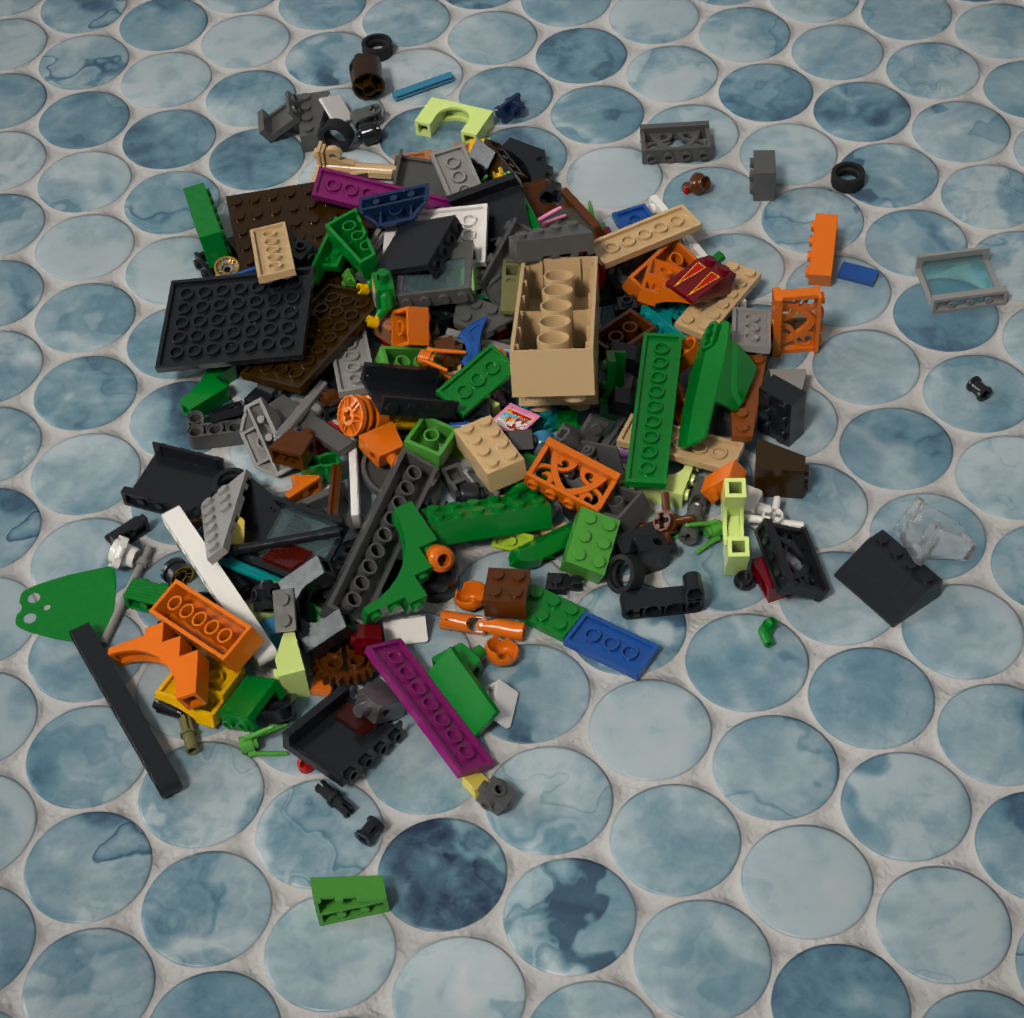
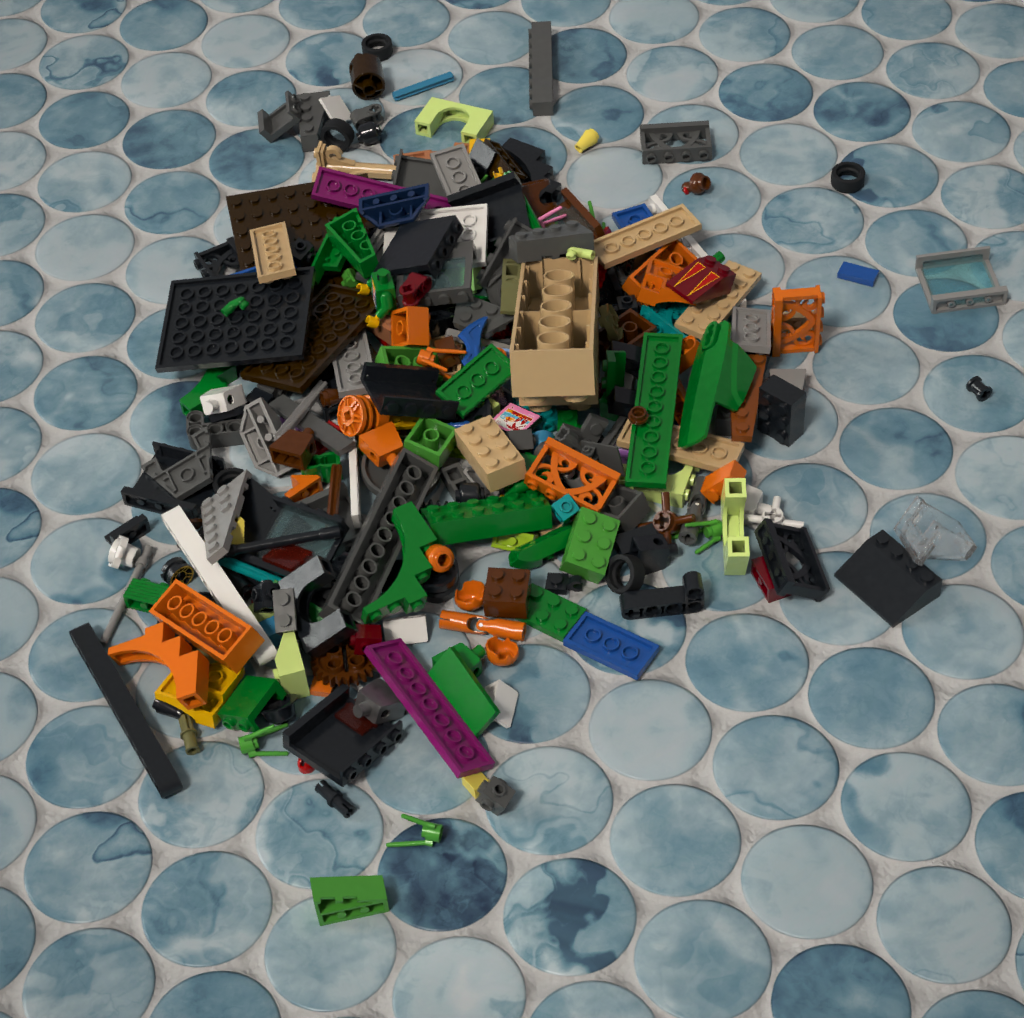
green piece [16,566,116,642] -> none
green brick [183,183,232,269] -> none
light grey wheel [214,256,240,276] -> none
black bush [354,815,385,847] -> none
dark blue hips [494,93,525,123] -> none
black plate [733,570,755,590] -> none
dark grey brick [749,150,776,201] -> none
dark brown slope [754,439,809,499] -> none
green arm [758,617,778,648] -> none
orange wedge [805,213,838,287] -> none
none -> dark grey wing [141,427,213,500]
none -> white torso [200,384,247,415]
none -> green arm [221,296,249,317]
none -> bright green plant [386,814,443,847]
none -> dark red piece [399,272,432,307]
none -> dark grey brick [528,21,554,116]
none -> teal bracket [551,494,580,526]
none -> yellowish green arm [566,247,595,260]
none -> light yellow cone [574,128,599,153]
none -> olive plate [598,303,624,343]
none -> reddish brown plate [628,406,649,425]

